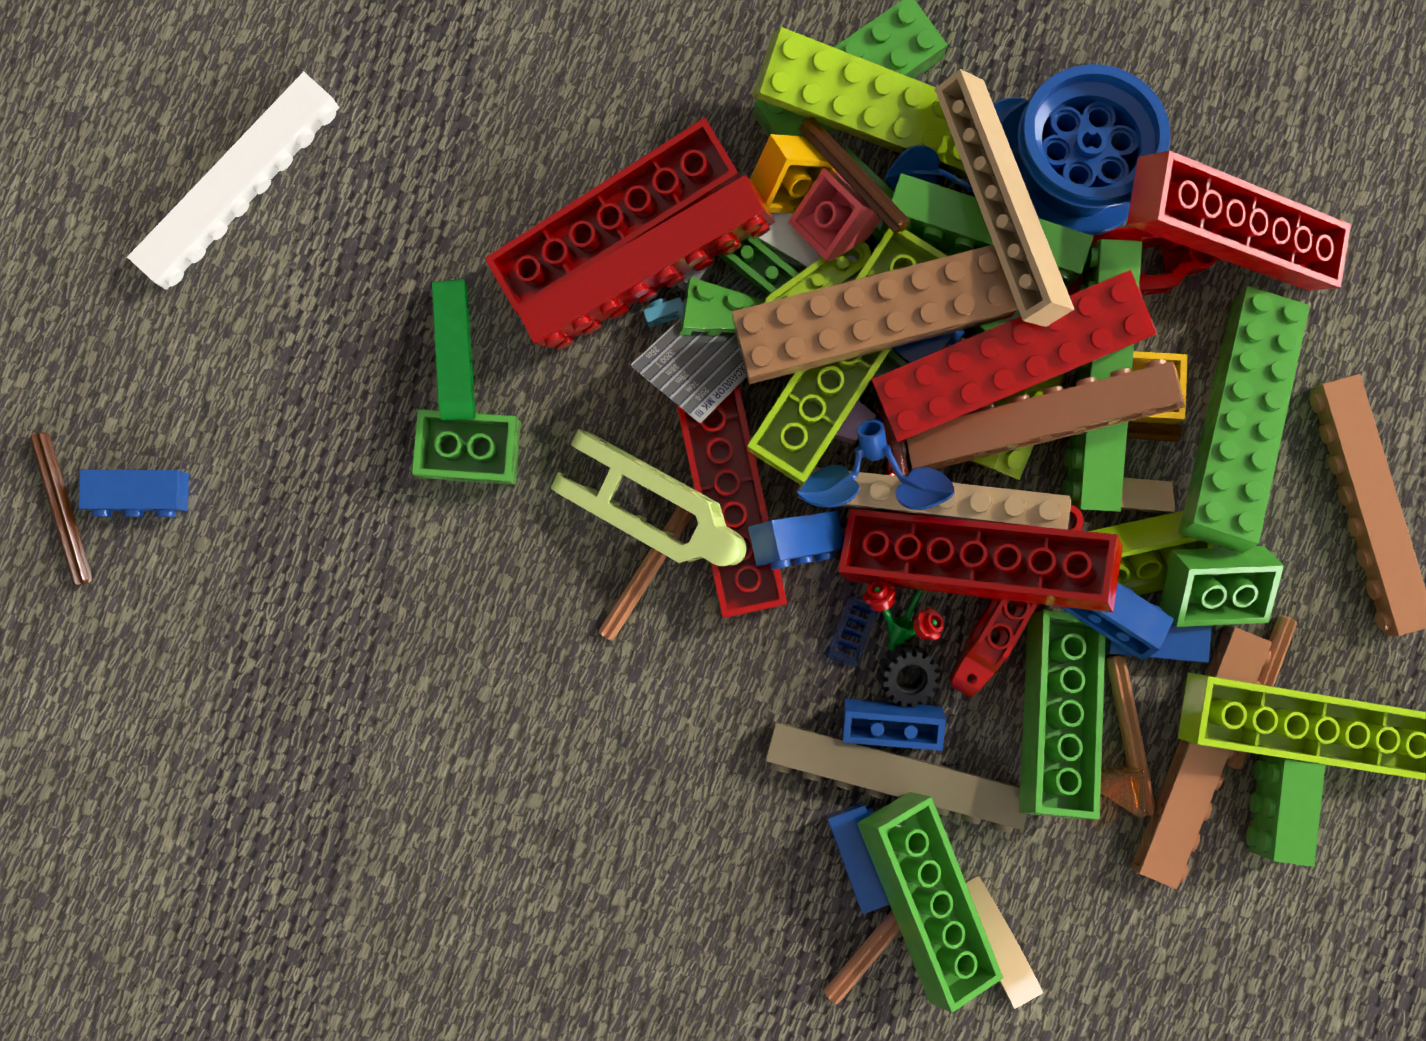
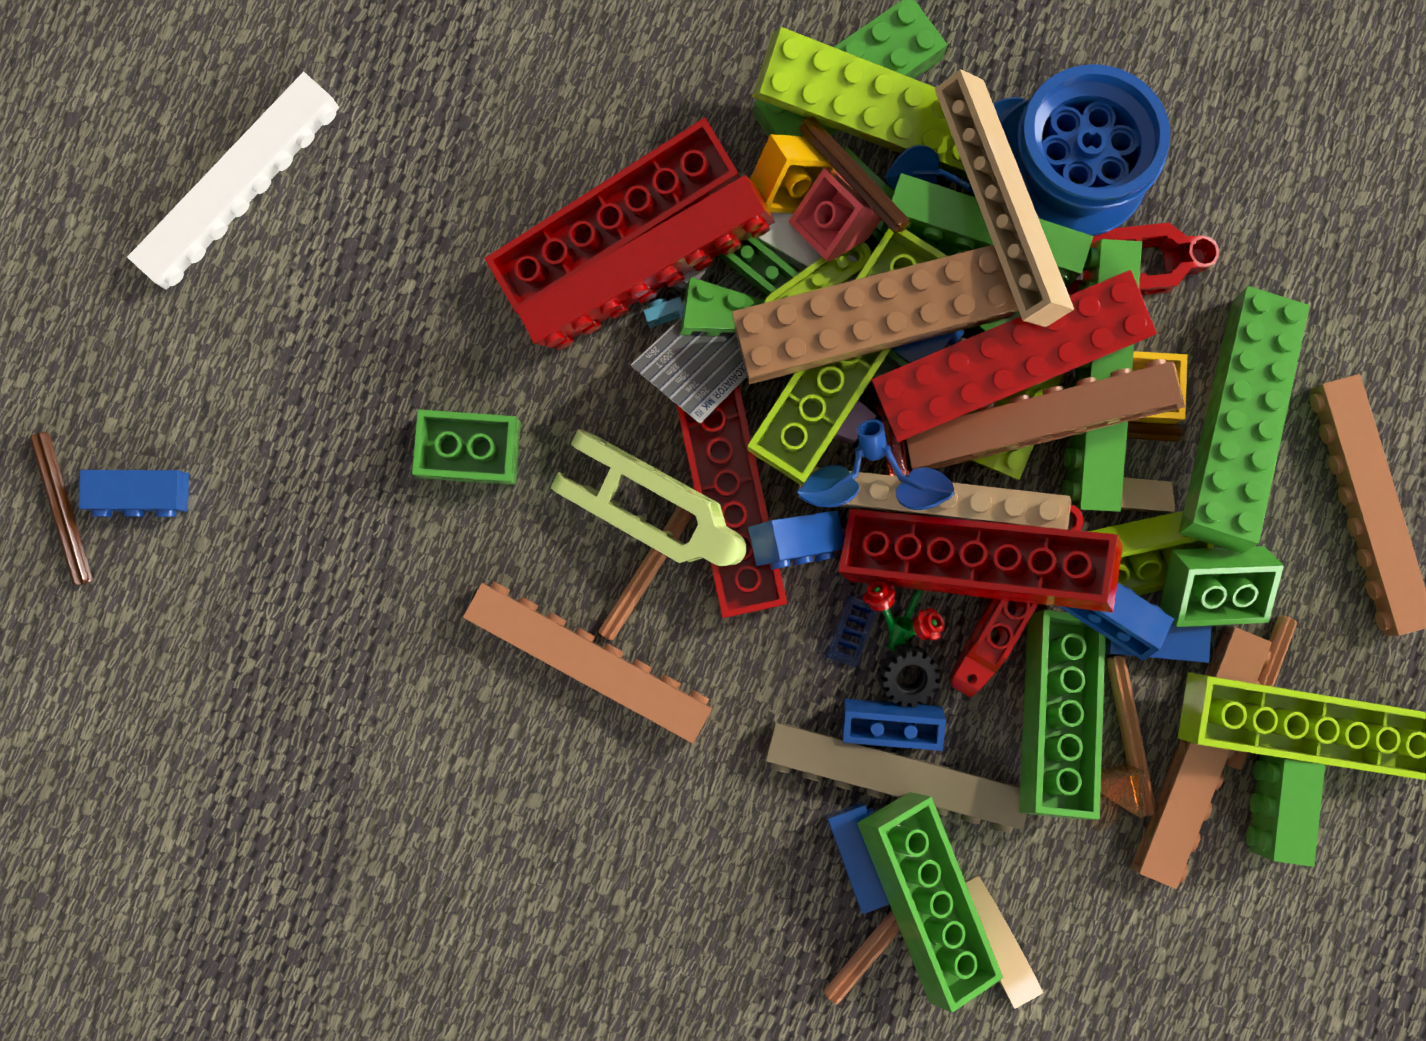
green beam [432,279,476,422] -> none
red brick [1127,150,1351,291] -> none
none -> nougat brick [463,581,712,743]

